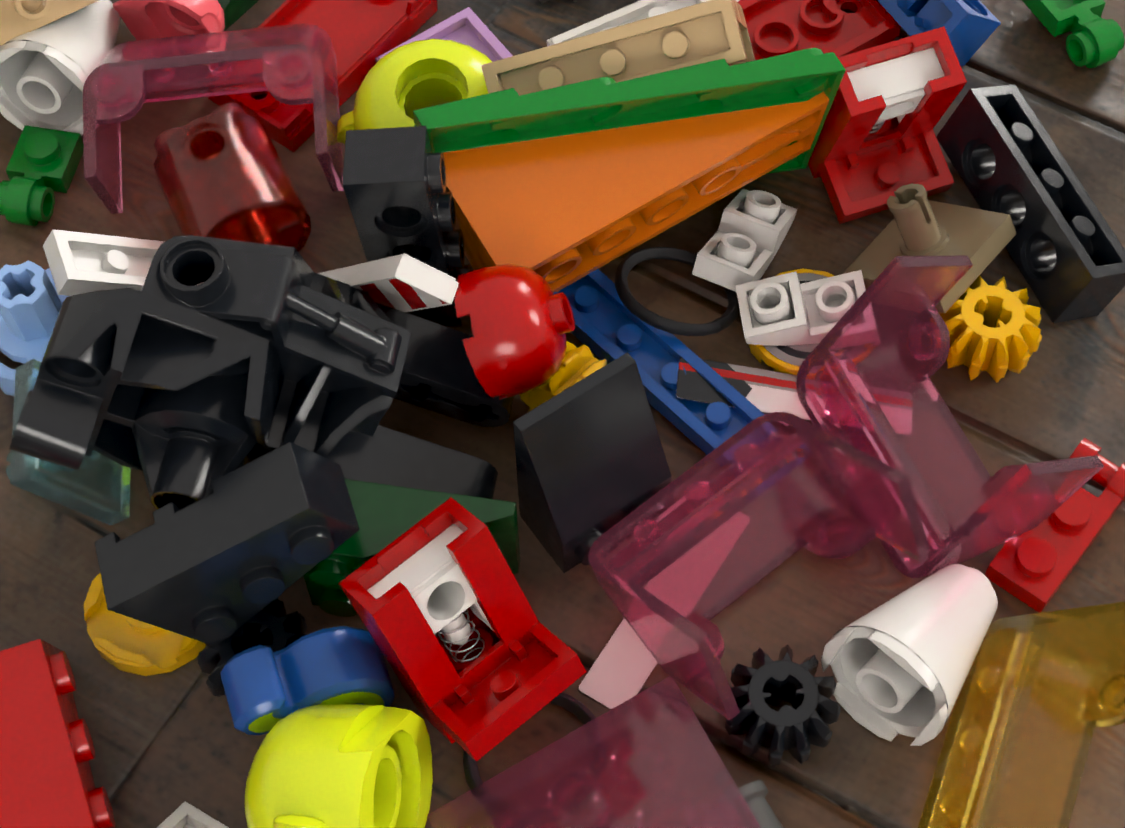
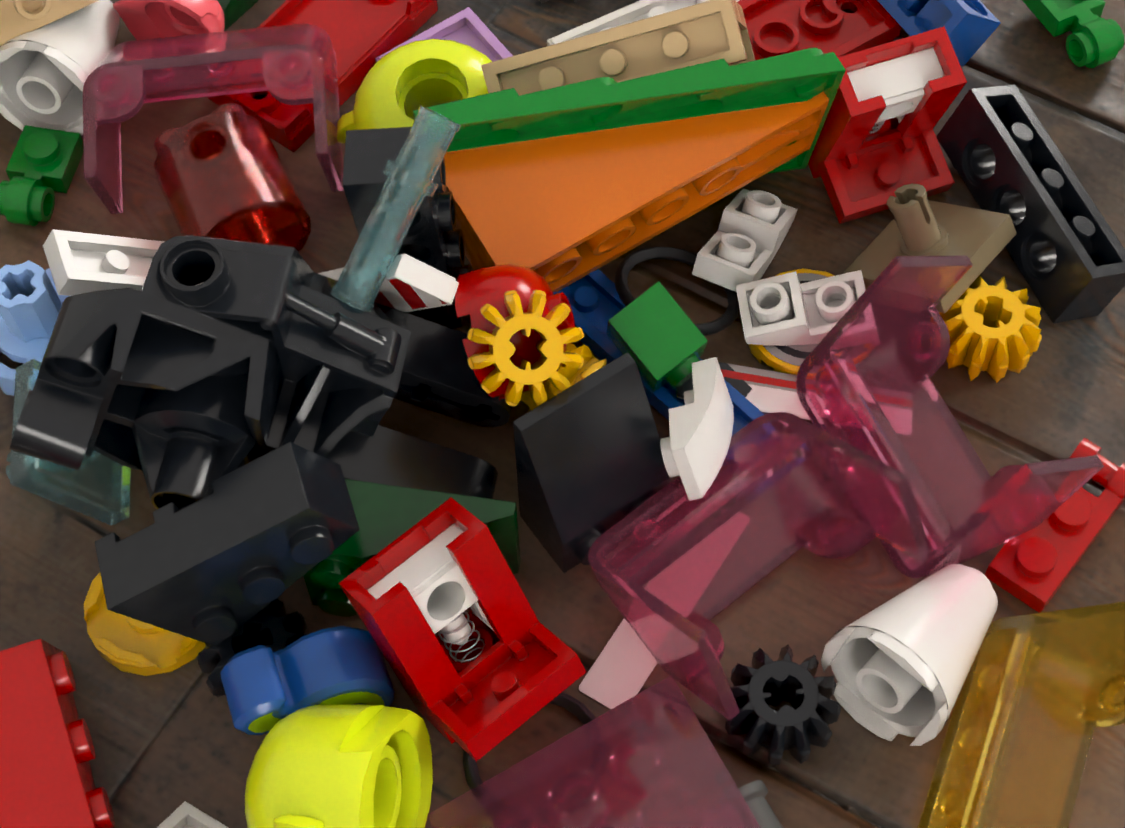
none -> clear light blue pin [331,105,461,312]
none -> yellow gear [467,290,584,407]
none -> green brick [607,281,708,392]
none -> white slope [660,357,734,501]

